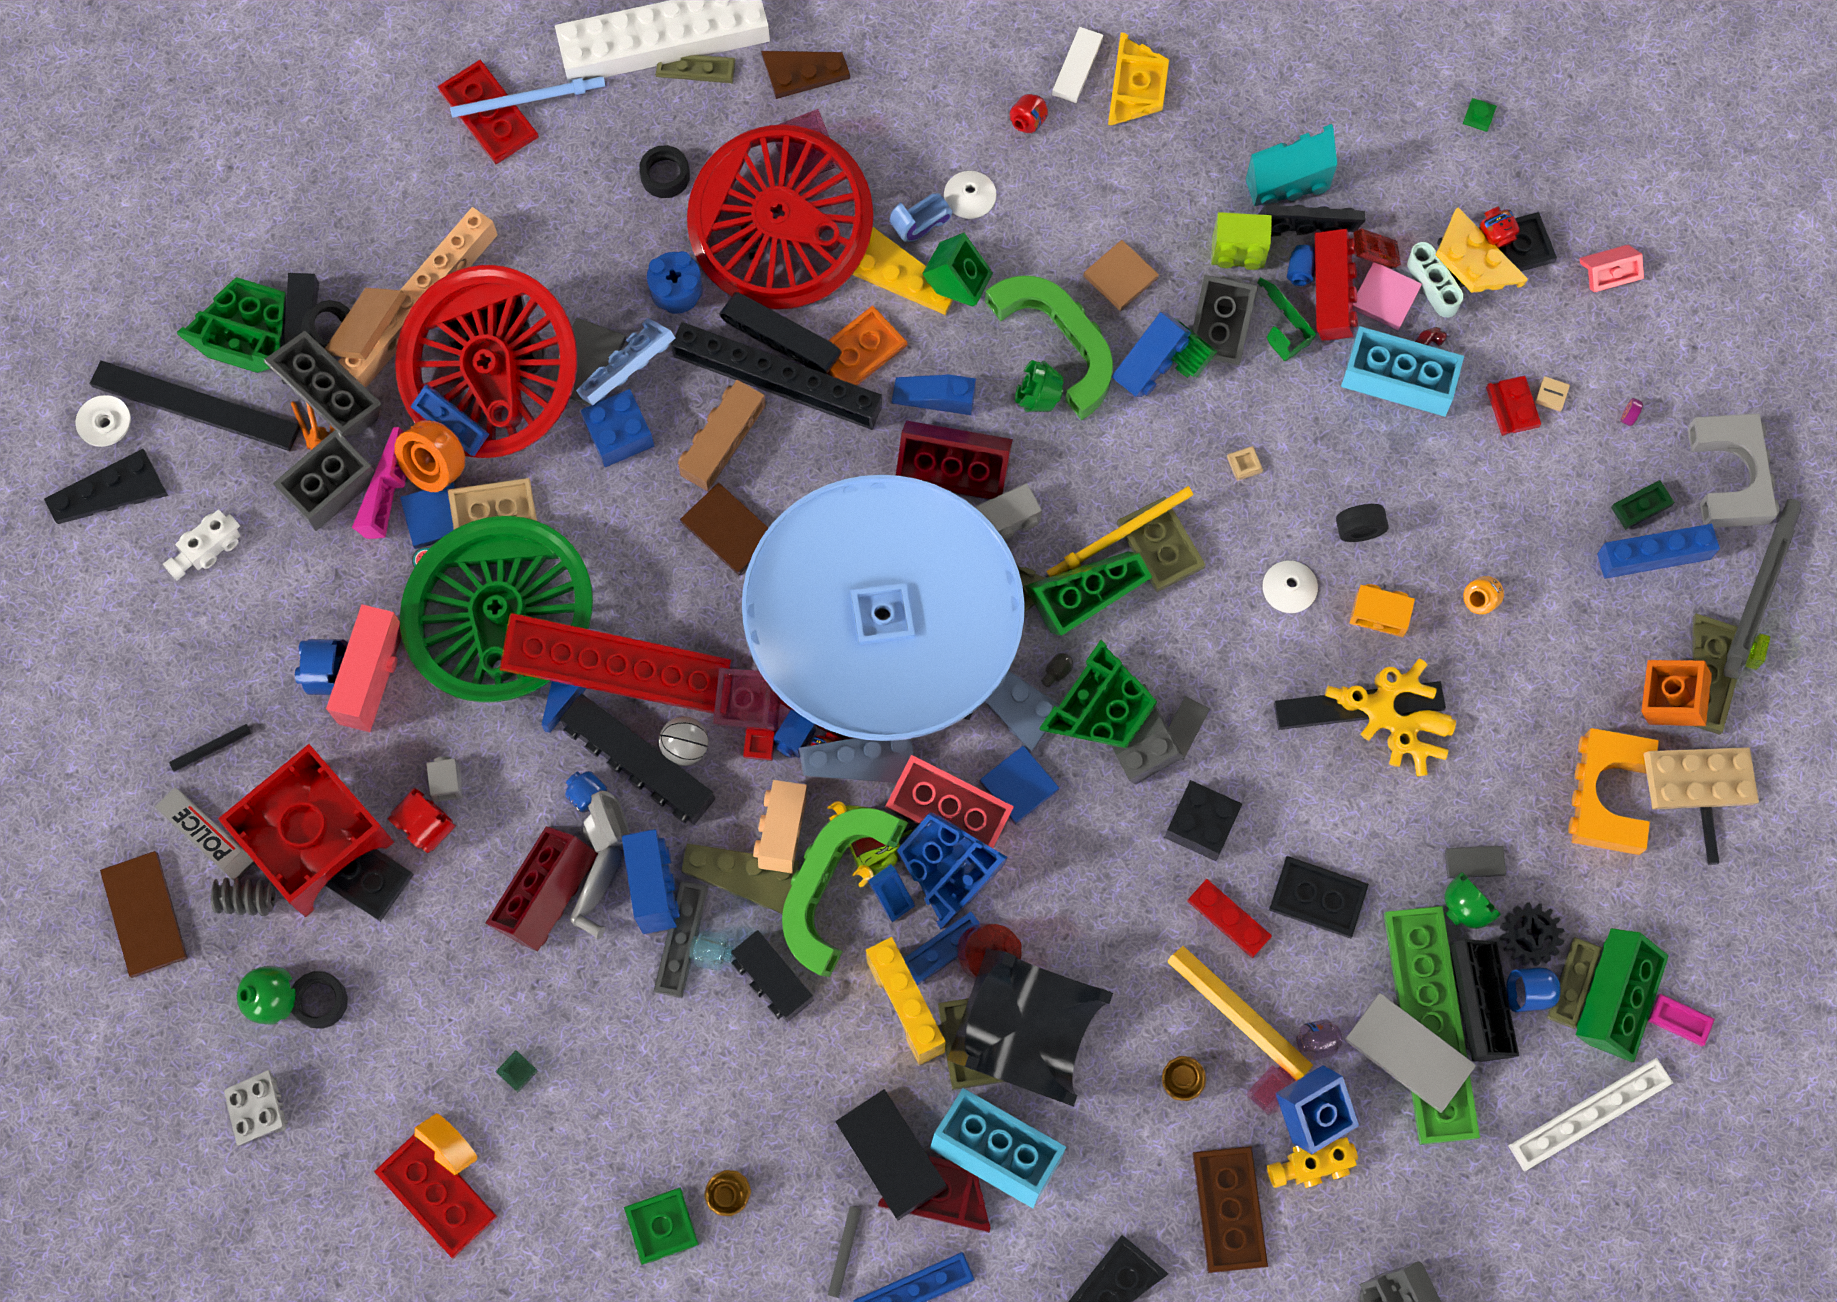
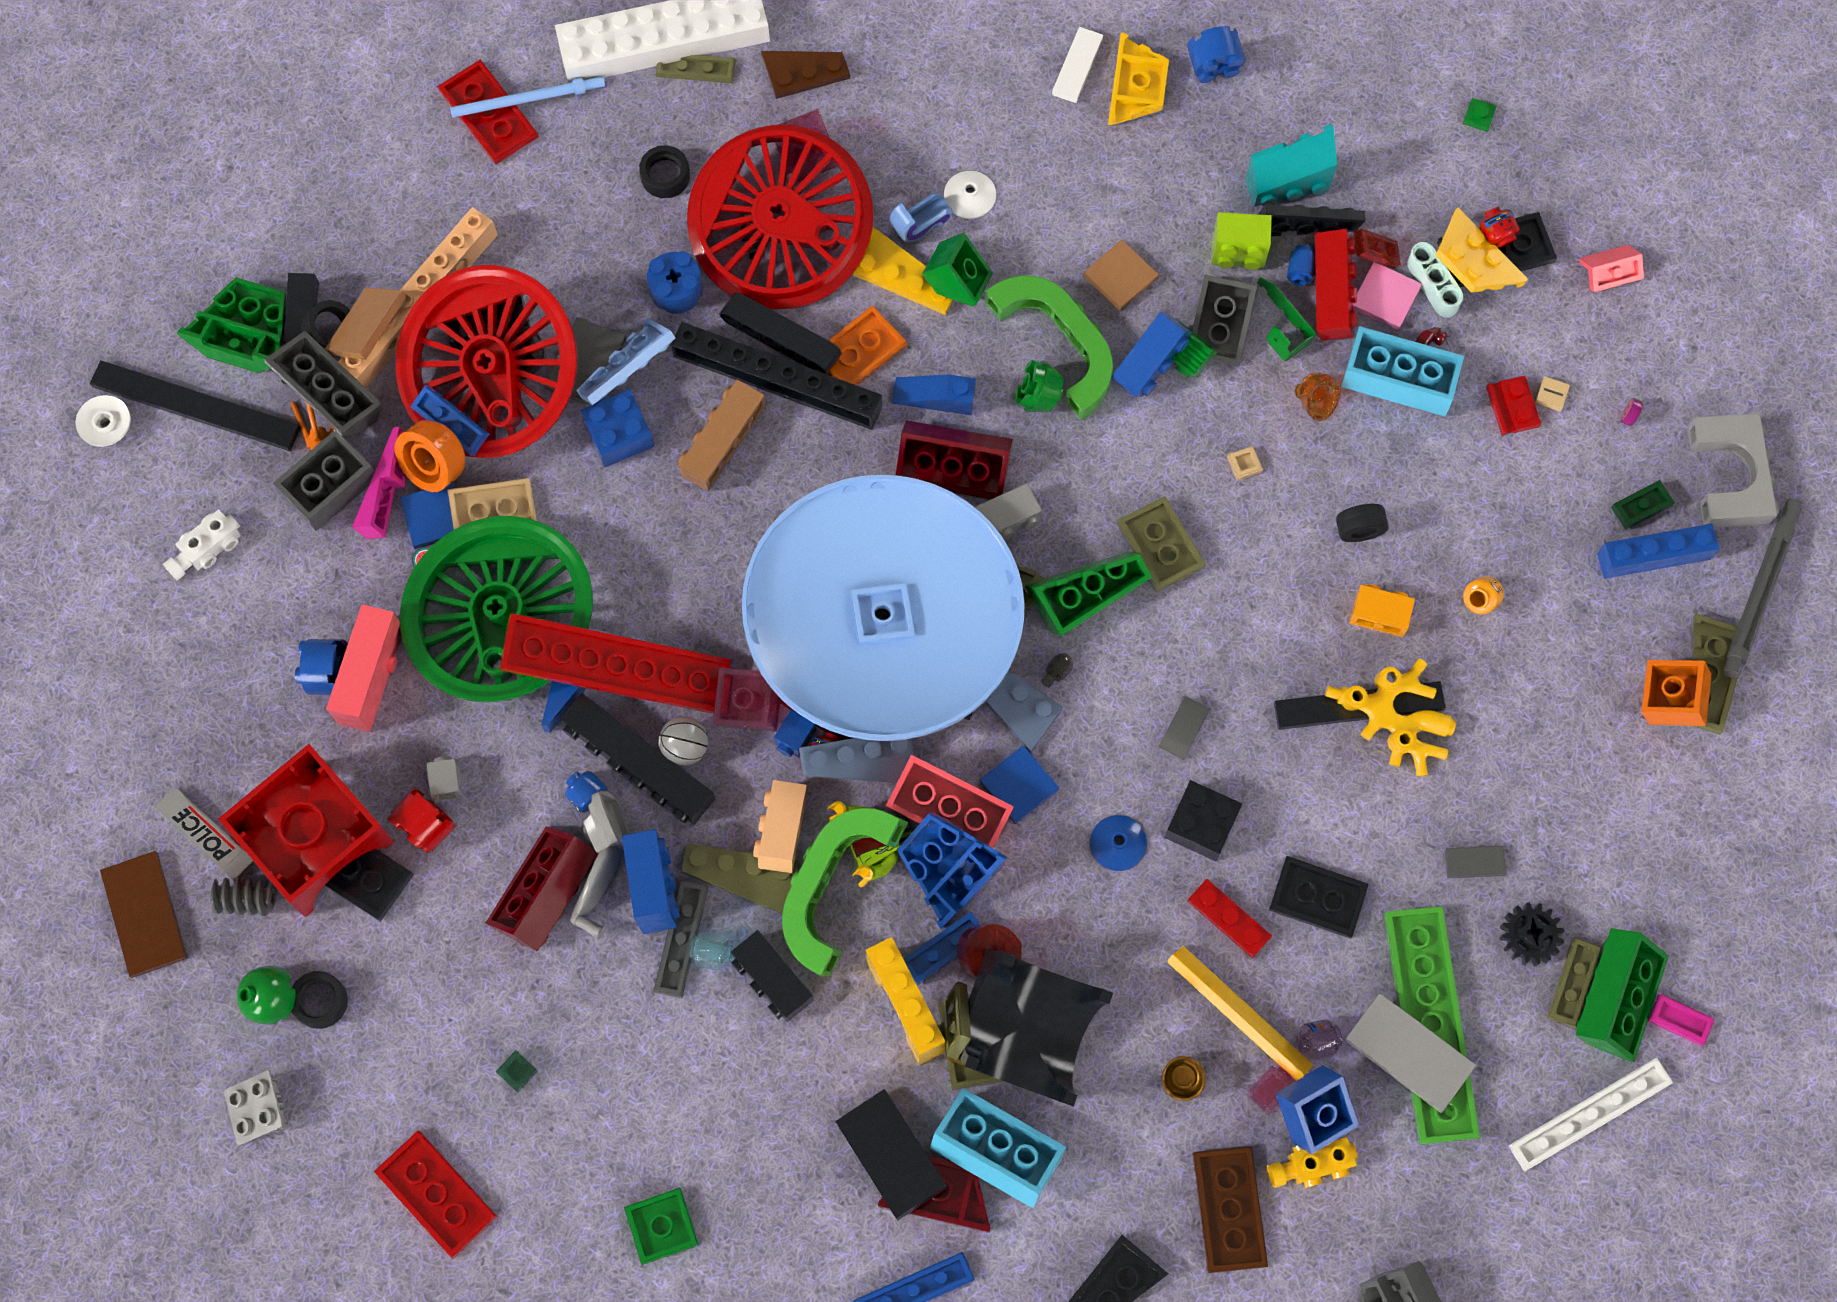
black wing [44,449,169,524] -> none
black bar [169,724,252,772] -> none
light orange slope [415,1113,477,1175] -> none
reddish brown tile [680,482,768,576] -> none
pearl gold hair [704,1170,751,1217] -> none
red plate [743,729,776,761] -> none
dark grey bar [828,1206,861,1298] -> none
blue tile [868,865,915,922] -> none
red head [1010,94,1048,133] -> none
green wedge [1039,640,1157,748] -> none
yellow bar [1046,486,1194,577] -> none
dark grey slope [1111,684,1184,784] -> none
white dish [1263,561,1318,613] -> none
green cylinder [1445,872,1501,929] -> none
black piece [1450,939,1519,1062] -> none
blue helmet [1506,968,1561,1013] -> none
light orange arch [1568,728,1659,855] -> none
tan plate [1644,748,1759,809] -> none
black bar [1700,807,1719,865] -> none
clear neon green plate [1746,633,1771,670] -> none
none -> olive tile [943,981,971,1060]
none -> blue dish [1090,815,1147,871]
none -> blue brick [1187,26,1245,83]
none -> clear orange helmet [1295,372,1341,421]

